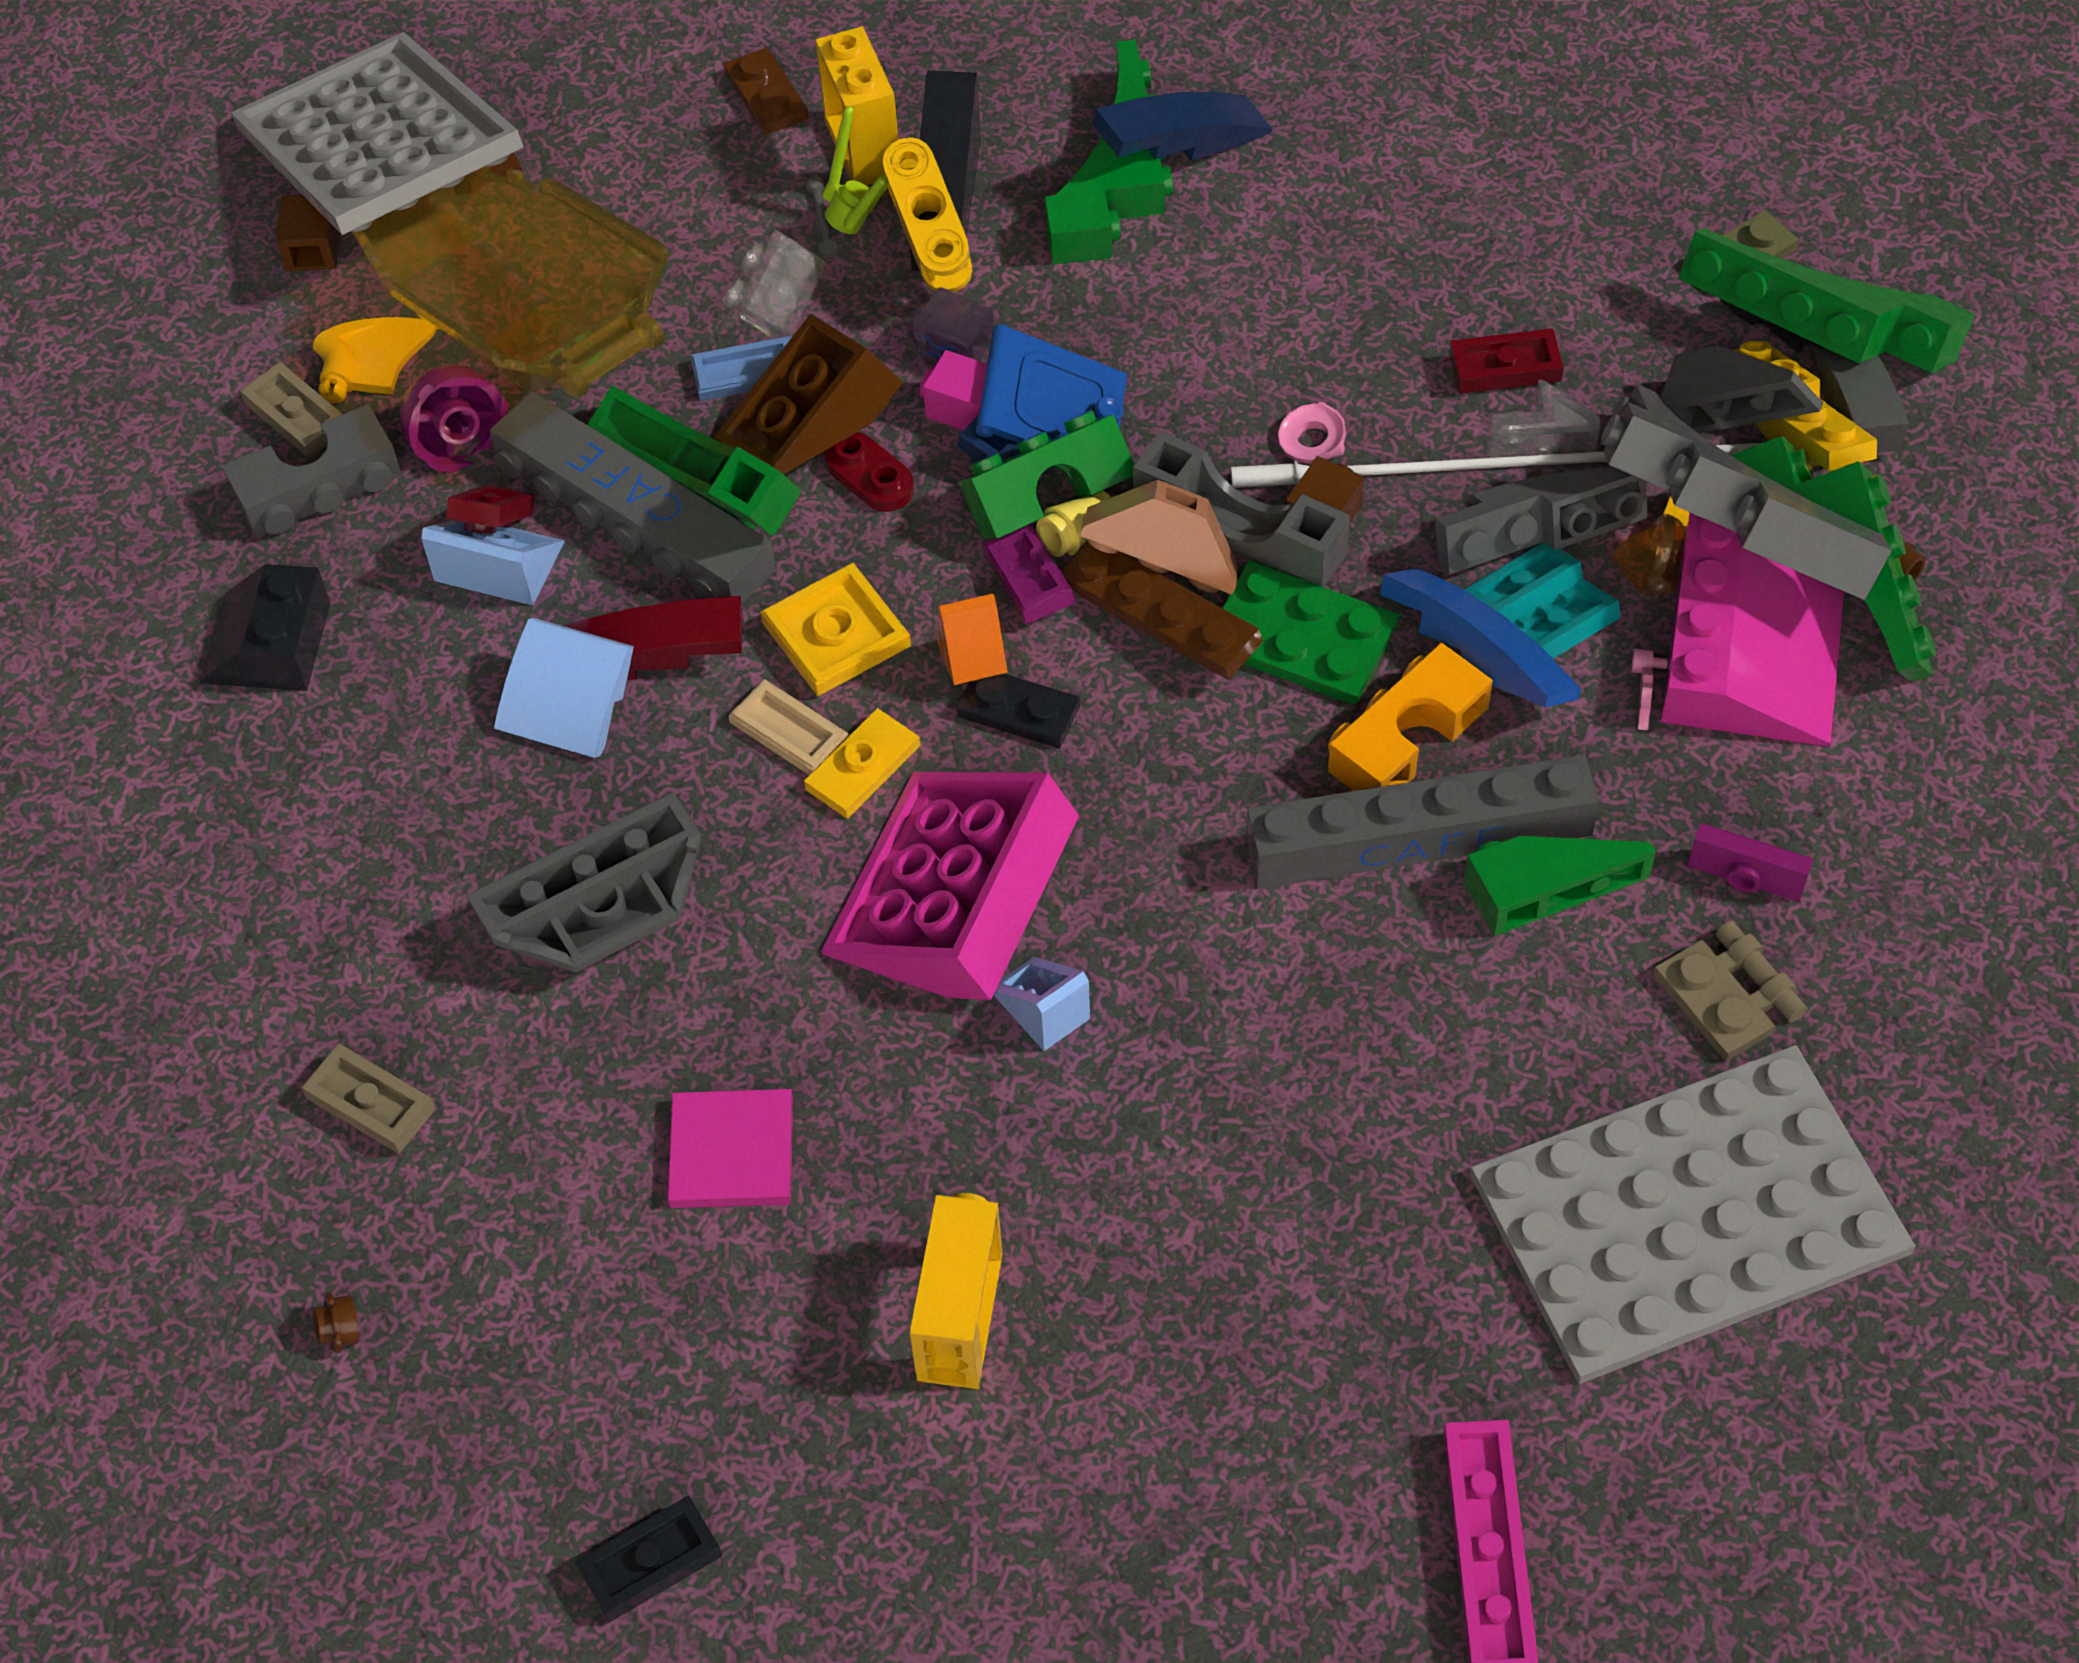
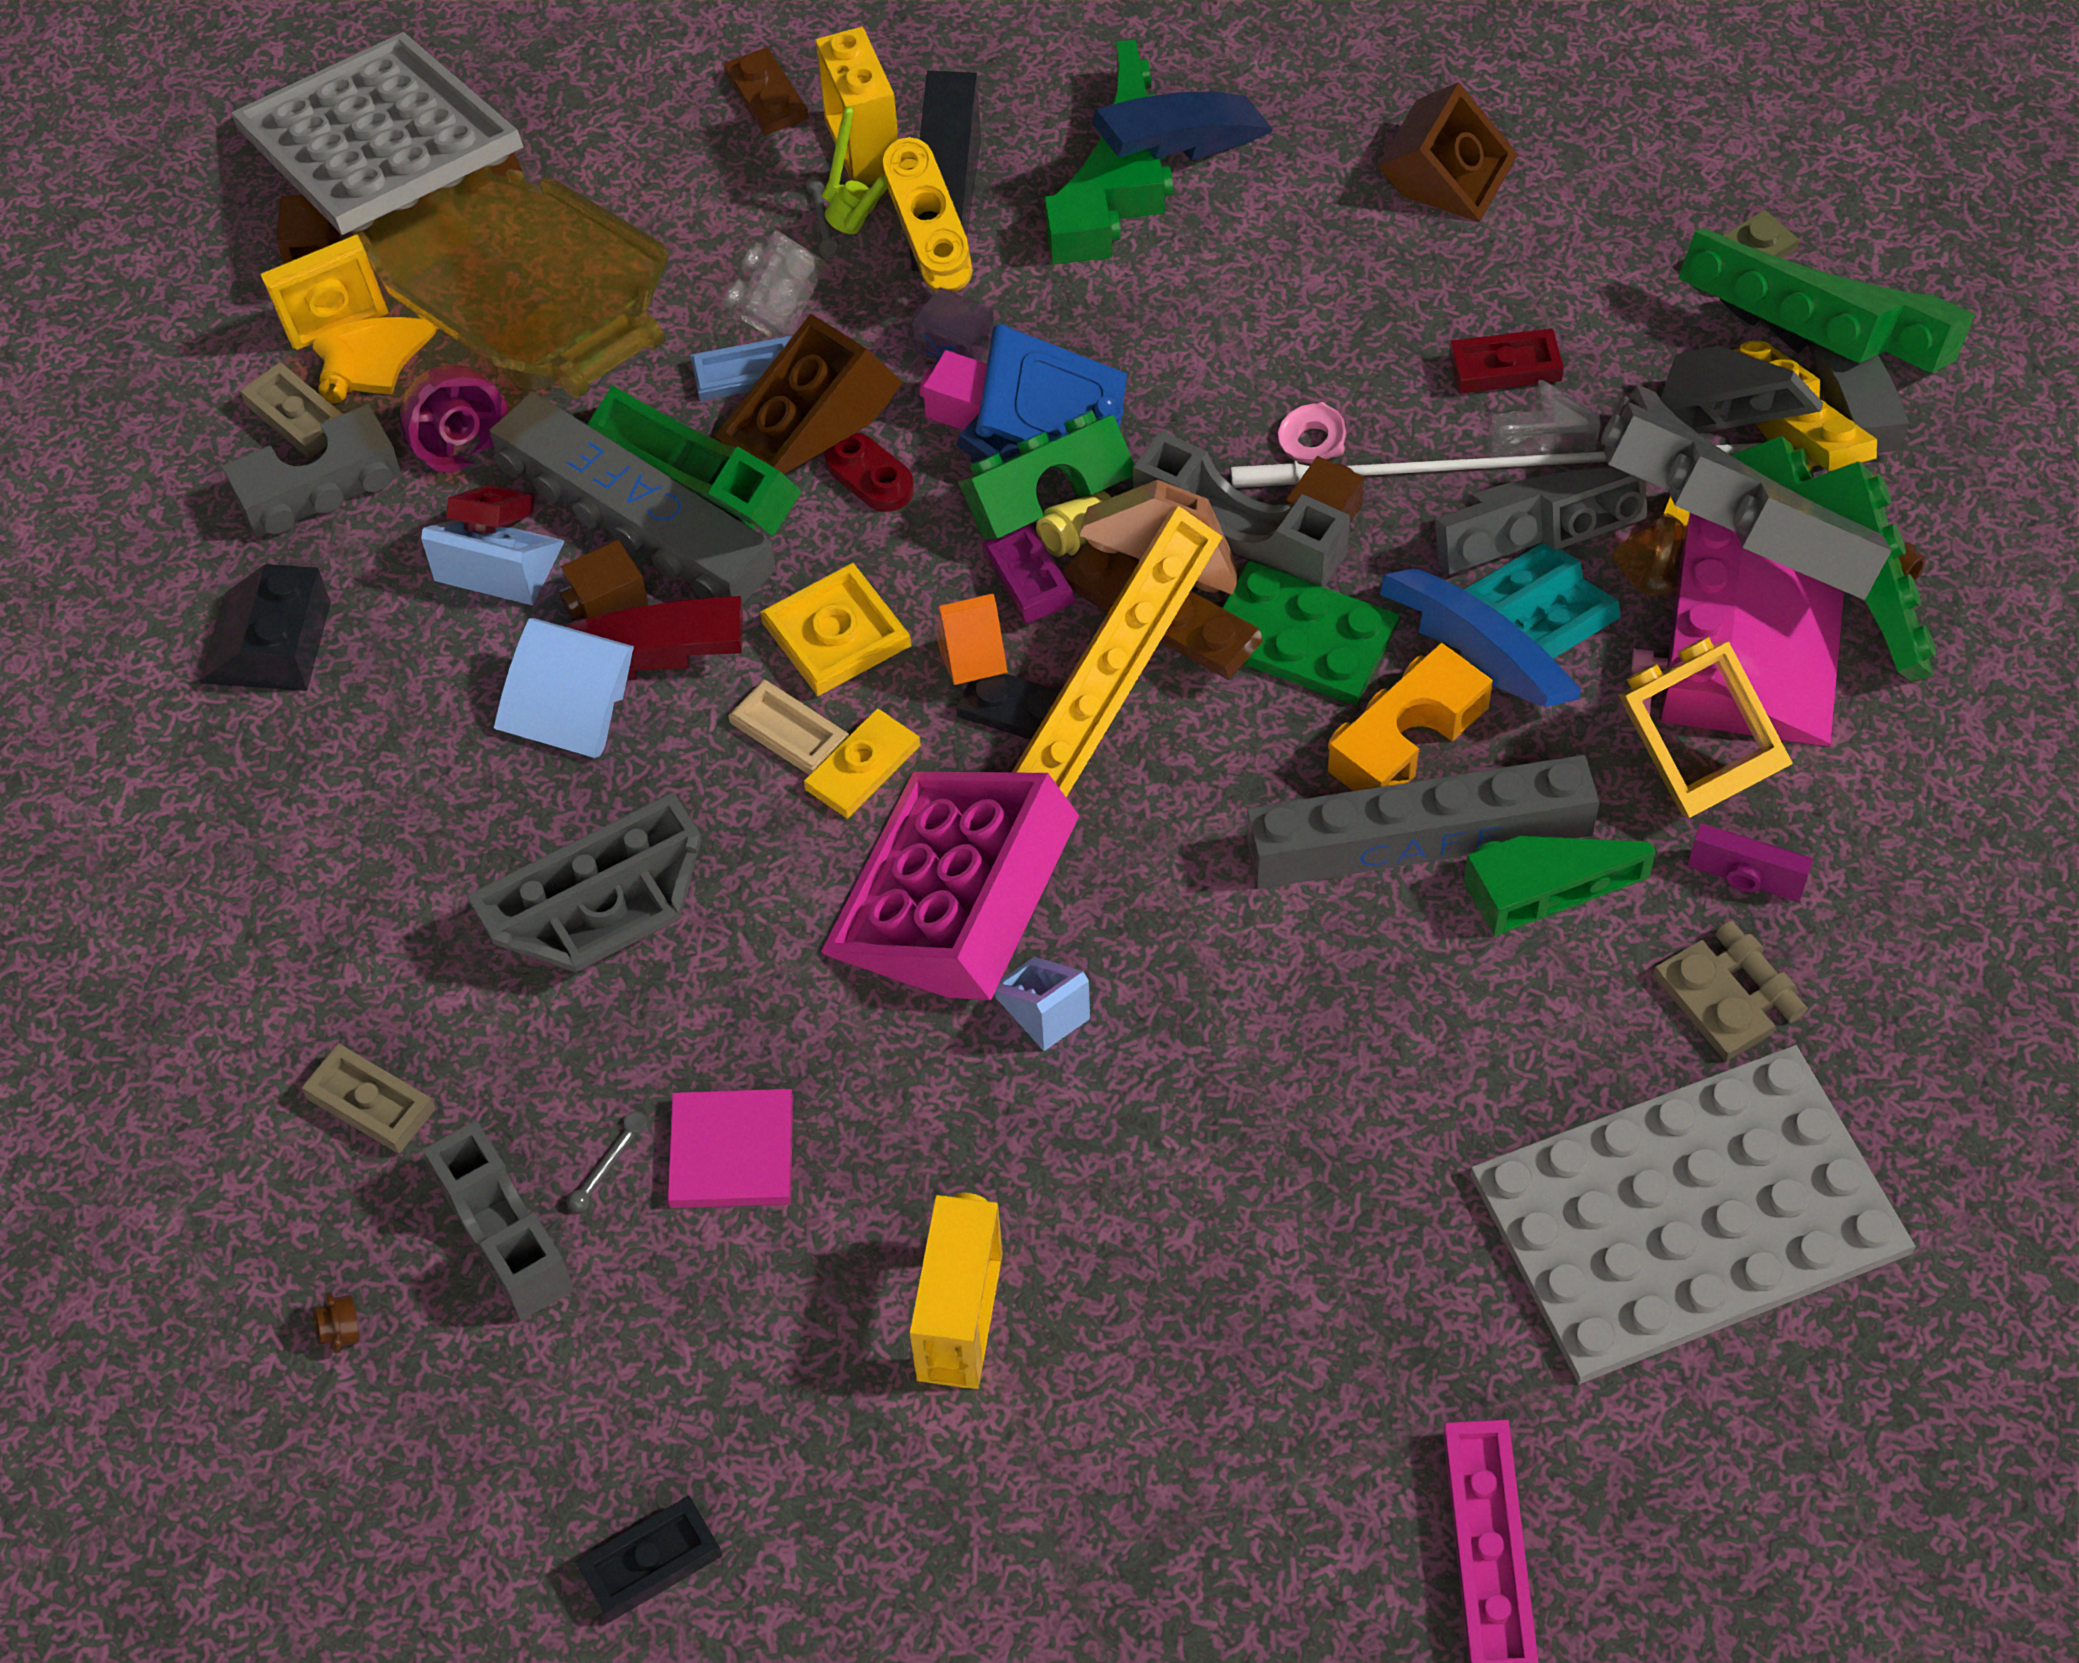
none -> yellow plate [261,235,389,350]
none -> dark grey arch [423,1120,574,1321]
none -> reddish brown brick [559,539,649,620]
none -> dark grey hinge [566,1111,648,1214]
none -> yellow plate [1012,506,1223,797]
none -> reddish brown slope [1377,82,1518,222]
none -> yellow window [1618,636,1793,818]

